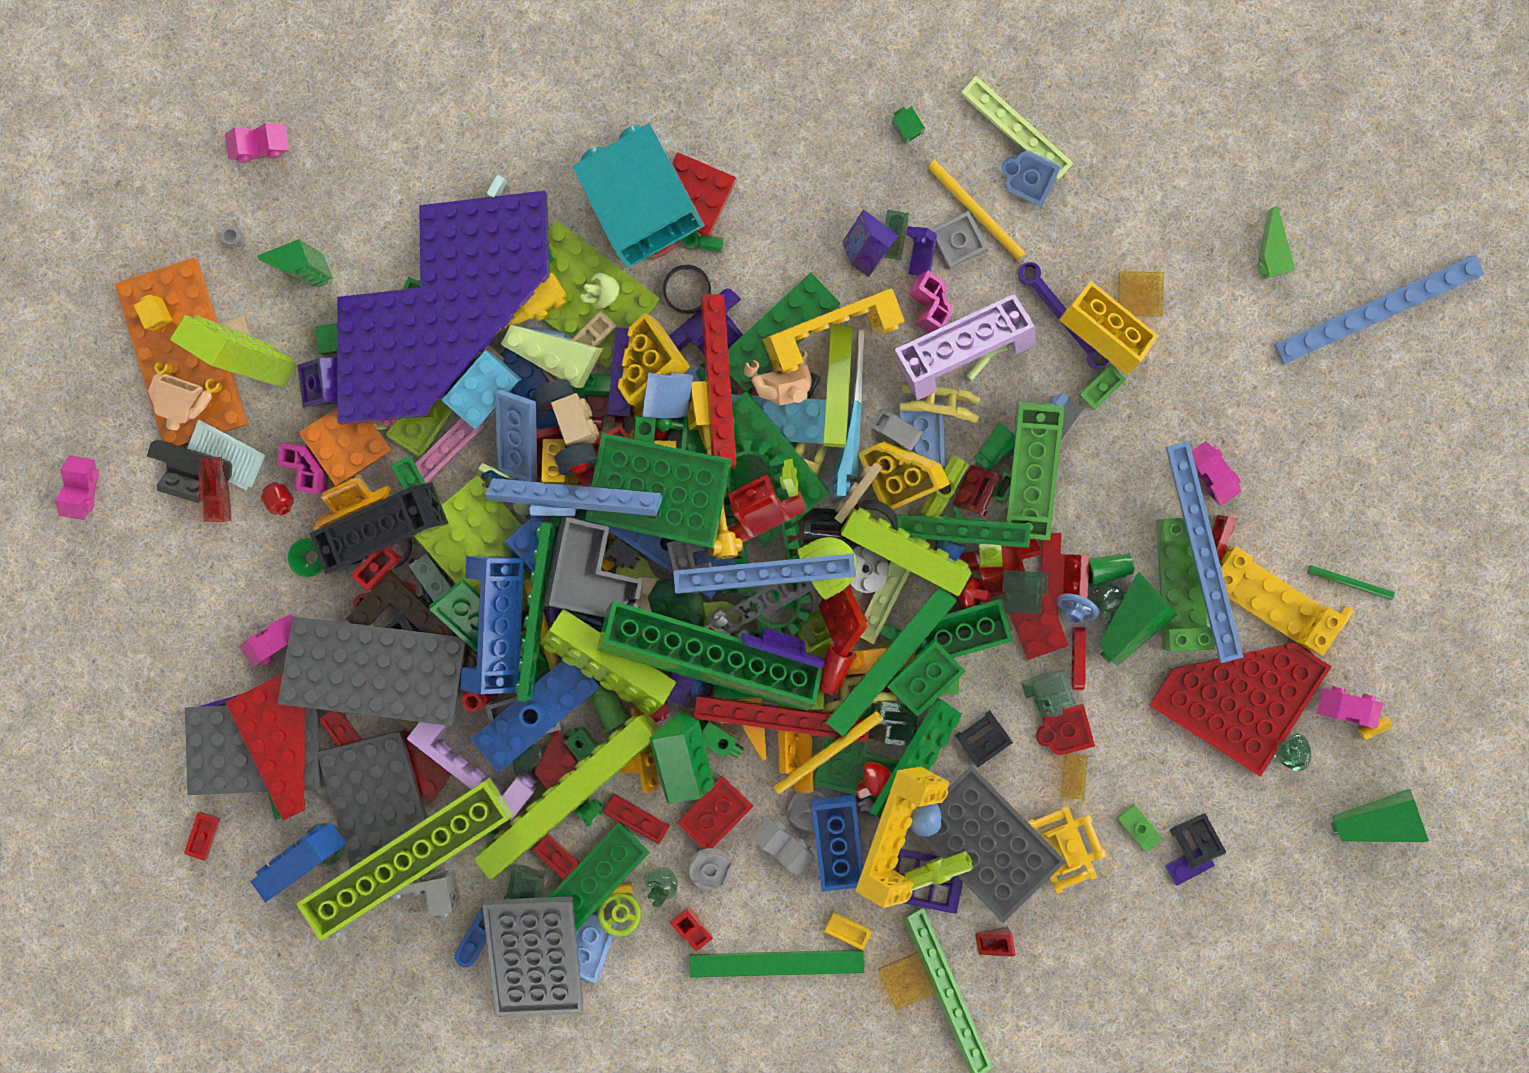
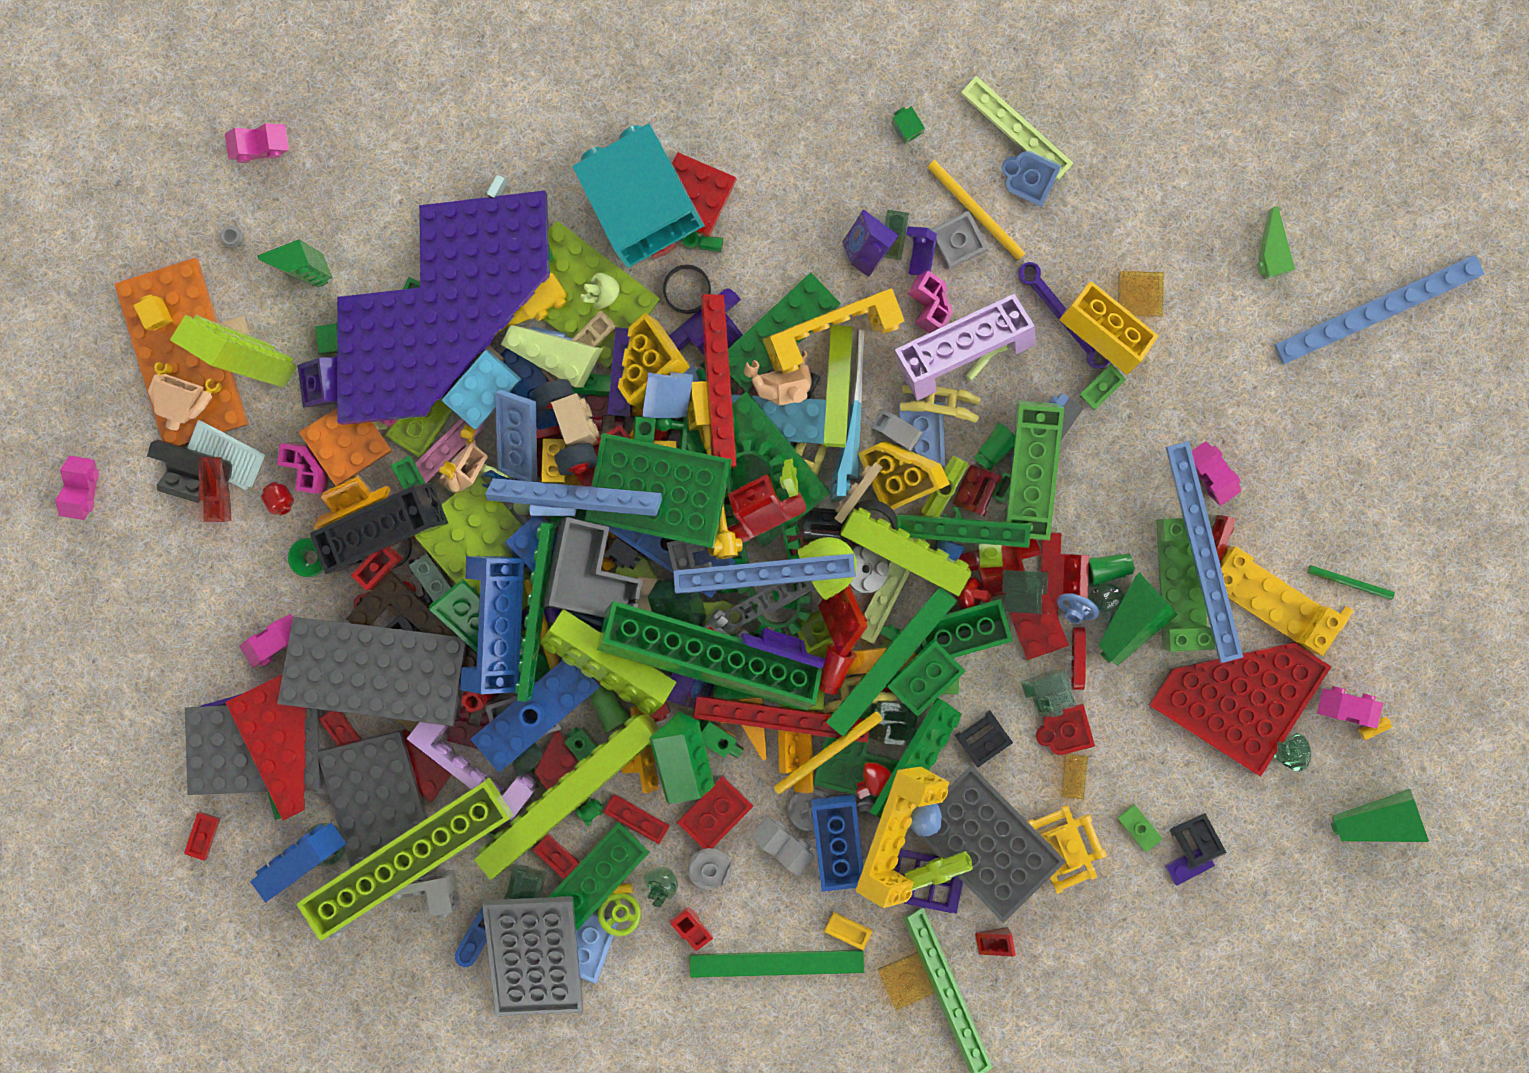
none -> light nougat torso [439,425,488,493]
none -> dark red plate [447,706,490,749]

